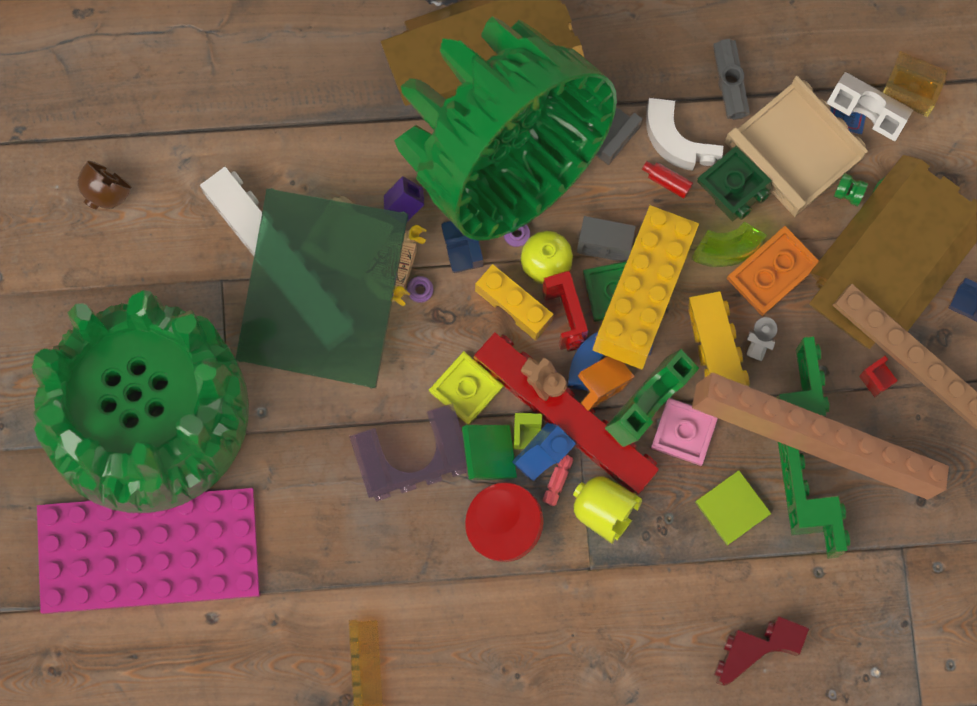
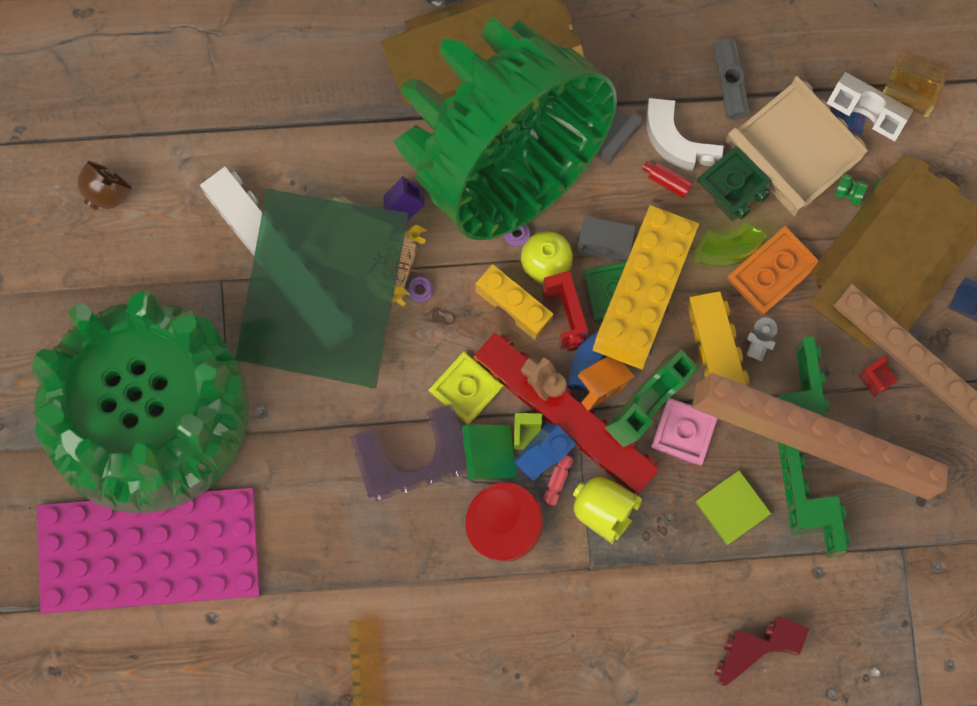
dark blue panel [441,221,483,273] -> none

